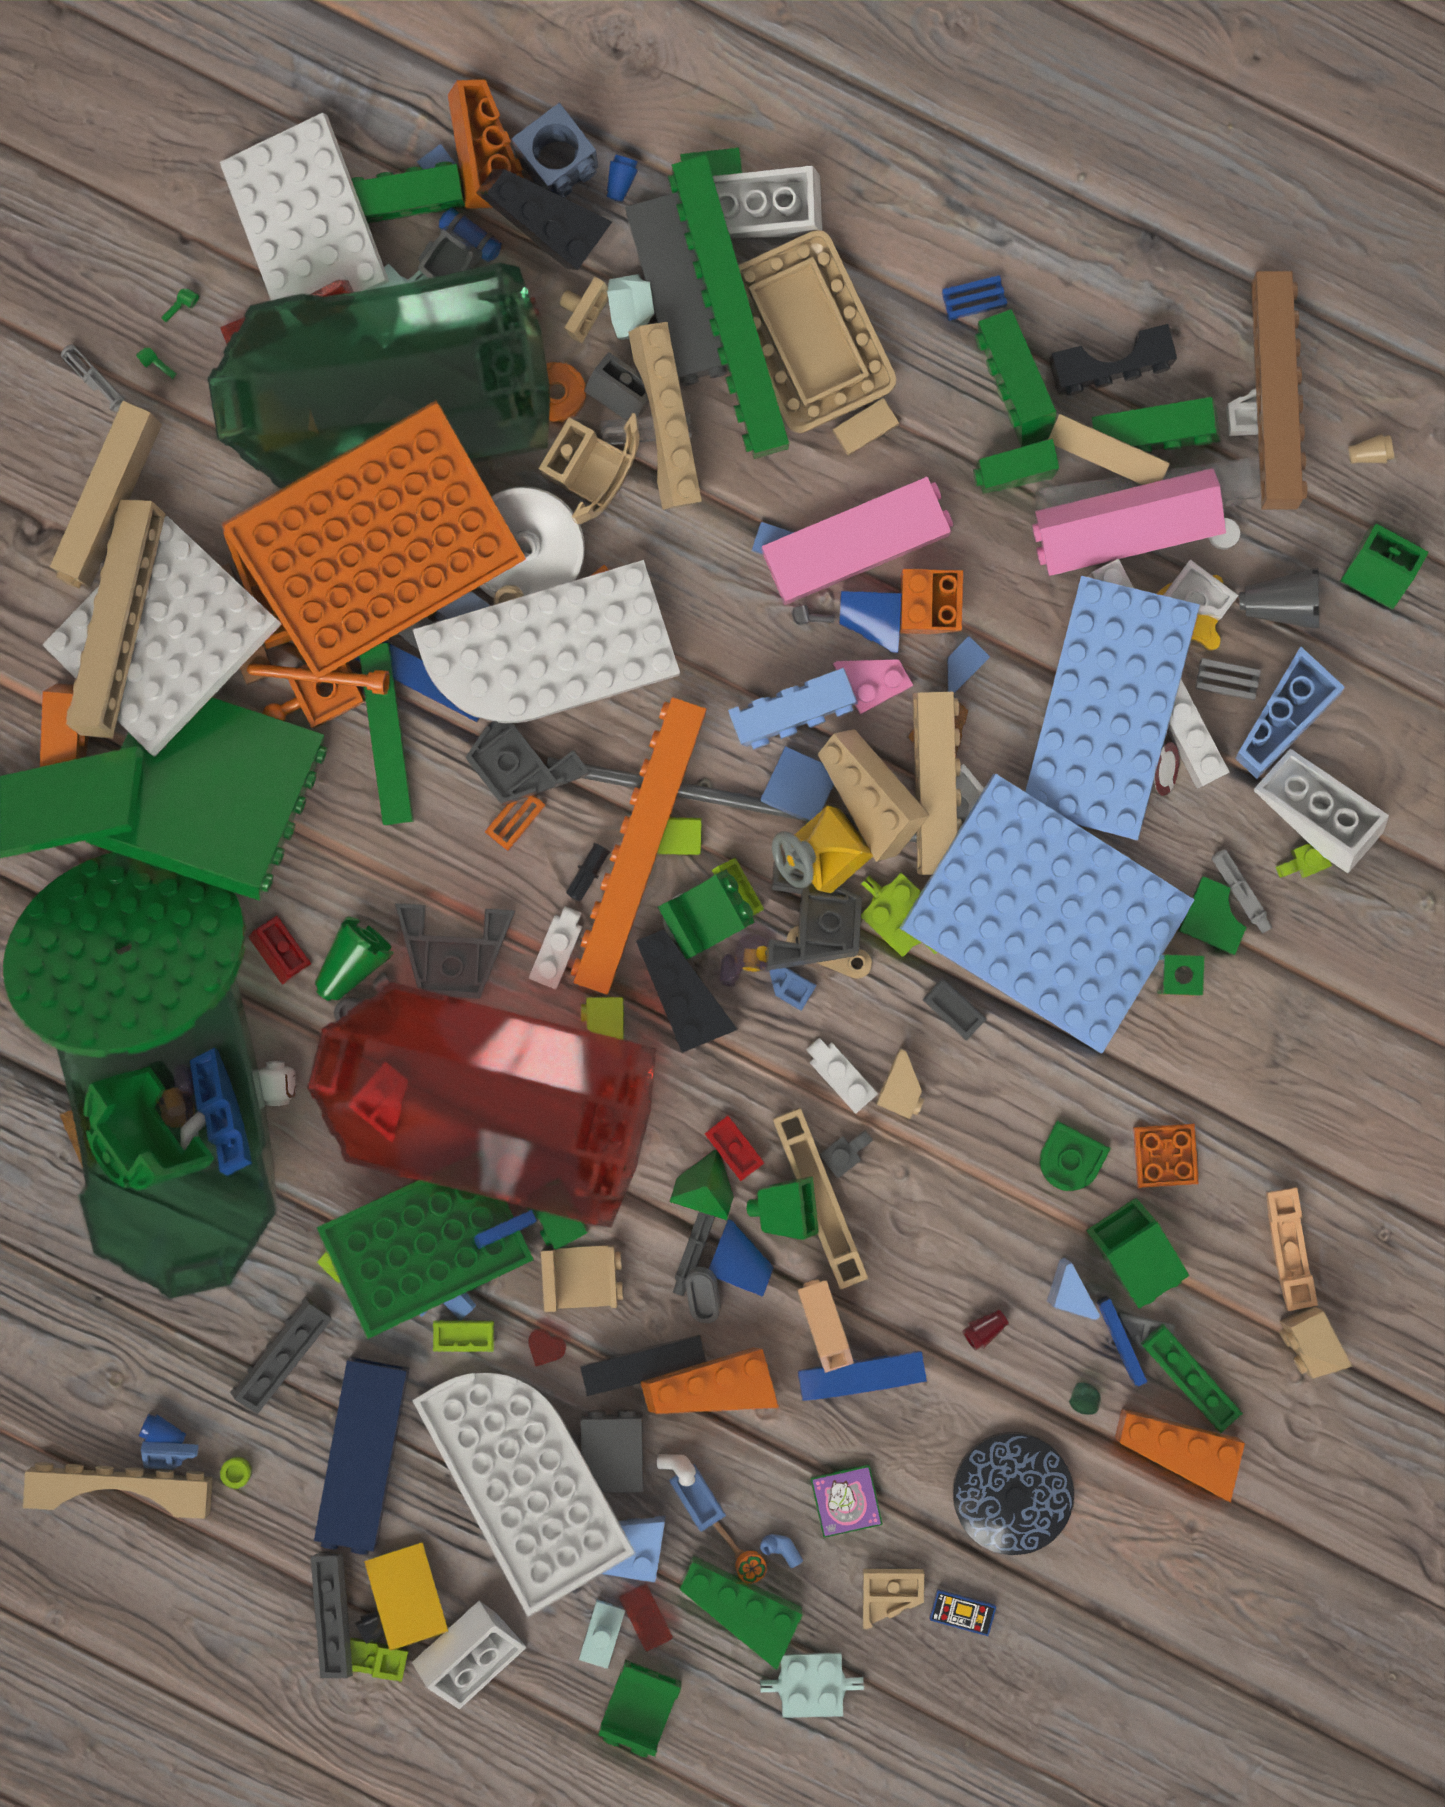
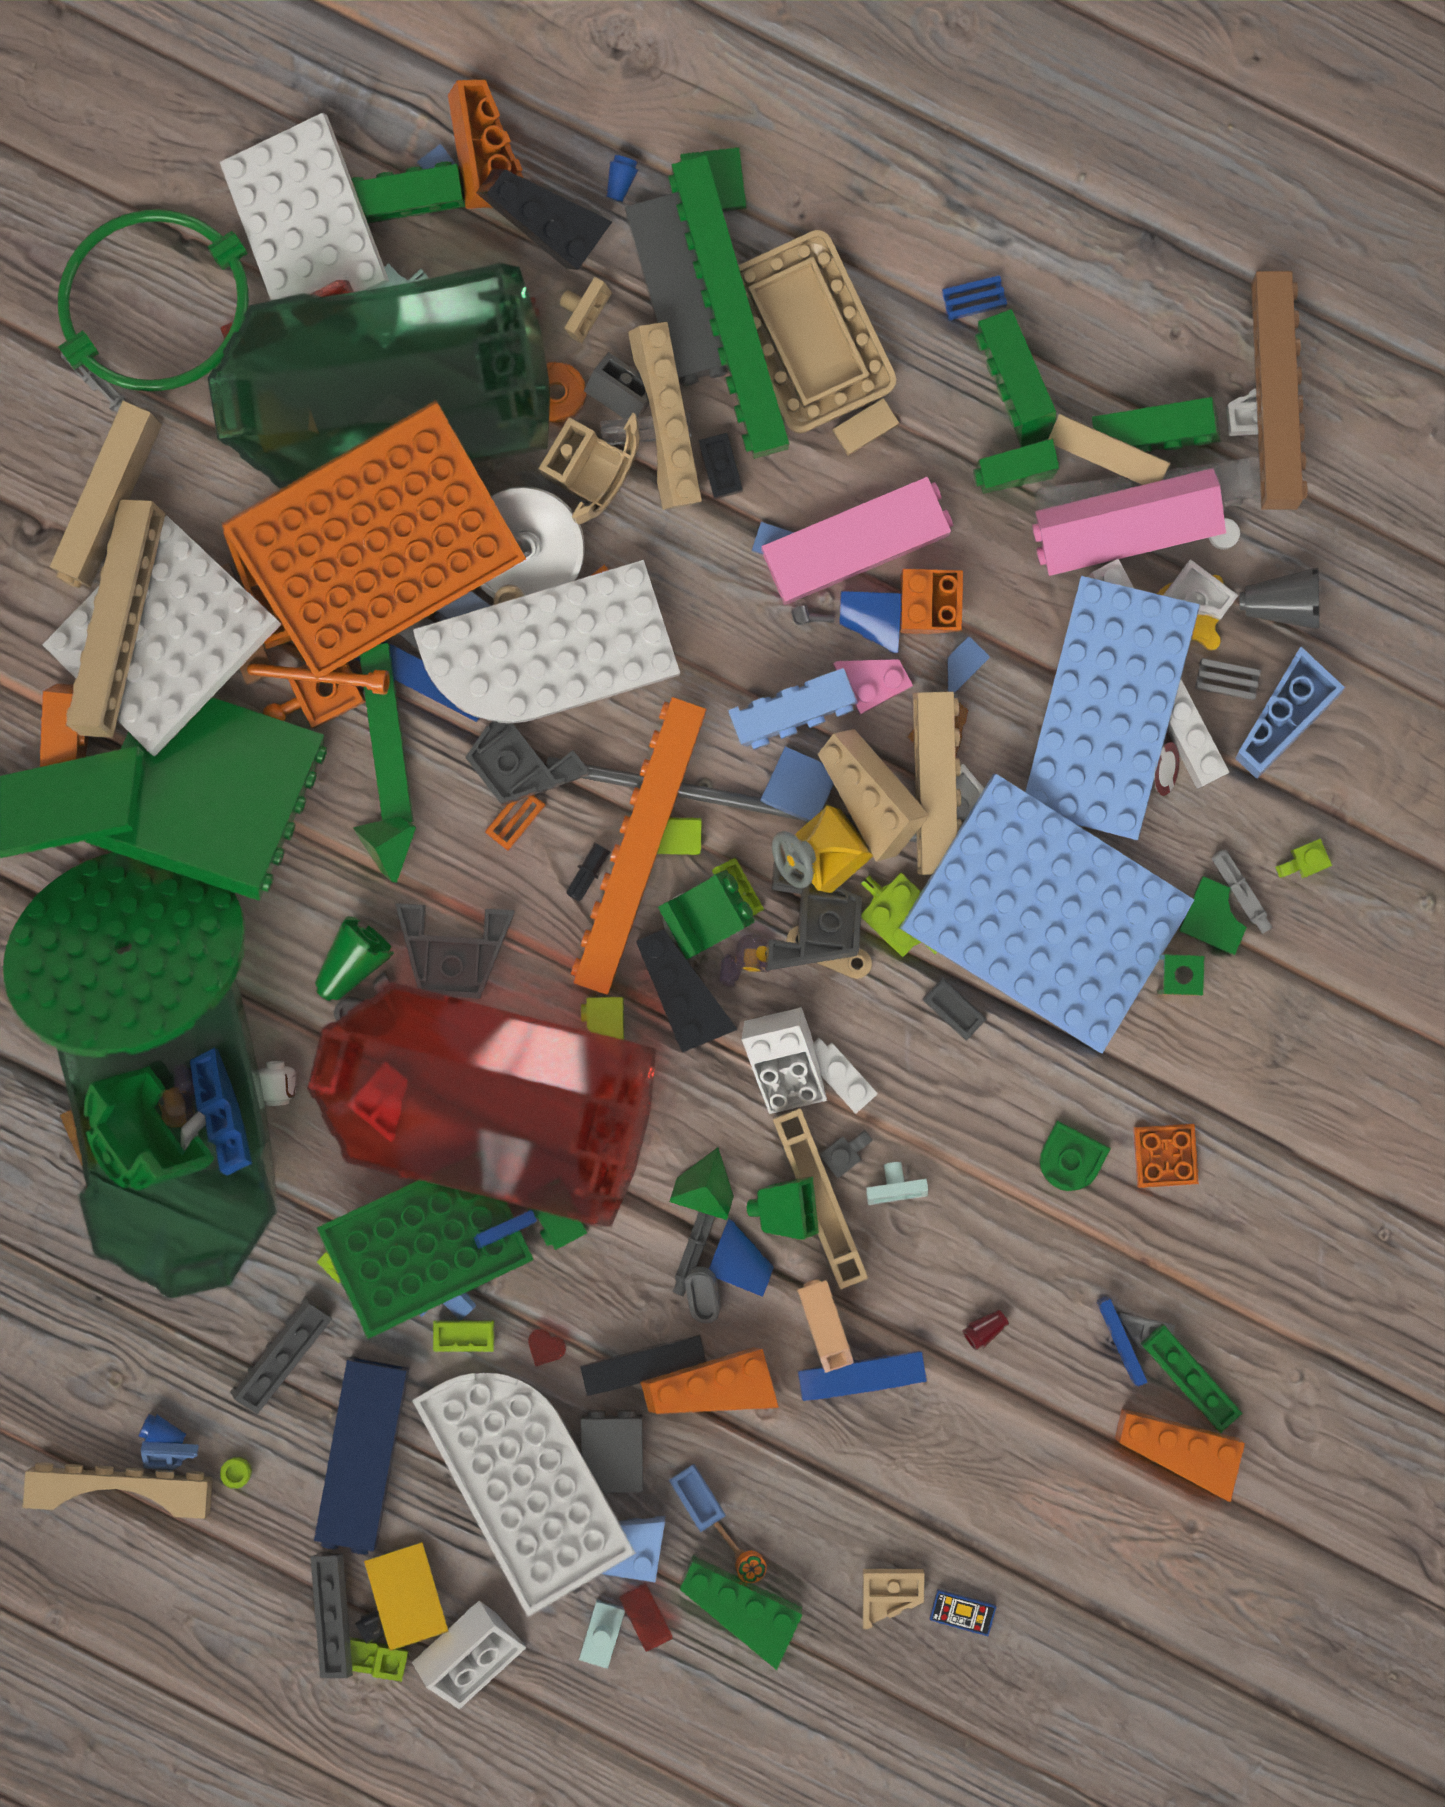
green hand [136,347,177,379] -> none
green hand [161,288,200,322] -> none
red slope [248,916,312,985] -> none
dark grey piece [417,207,502,294] -> none
sand blue brick [511,102,598,198] -> none
white hinge [529,906,583,990] -> none
tan panel [541,1245,623,1312] -> none
green panel [598,1659,682,1757] -> none
light aqua slope [607,274,654,340] -> none
white arm [657,1454,696,1486] -> none
red plate [704,1115,765,1181] -> none
white slope [713,166,822,238] -> none
medium blue arm [760,1534,803,1568] -> none
light aqua plate [760,1653,864,1718] -> none
medium blue tile [769,968,817,1011] -> none
tile [810,1464,883,1538] -> none
tan slope [875,1049,924,1119] -> none
black dish [953,1432,1074,1555] -> none
light blue slope [1047,1258,1100,1320] -> none
black arch [1049,324,1177,396] -> none
clear green tile [1069,1382,1101,1415] -> none
green slope [1086,1198,1190,1309] -> none
white slope [1254,748,1389,873] -> none
light nougat slope [1266,1187,1318,1311] -> none
tan slope [1279,1306,1352,1379] -> none
green slope [1340,523,1429,609] -> none
tan cone [1348,434,1394,464] -> none
none -> green piece [58,209,249,392]
none -> green slope [353,816,416,883]
none -> black plate [698,433,743,500]
none -> white slope [742,1007,827,1114]
none -> light aqua tile [866,1162,928,1205]

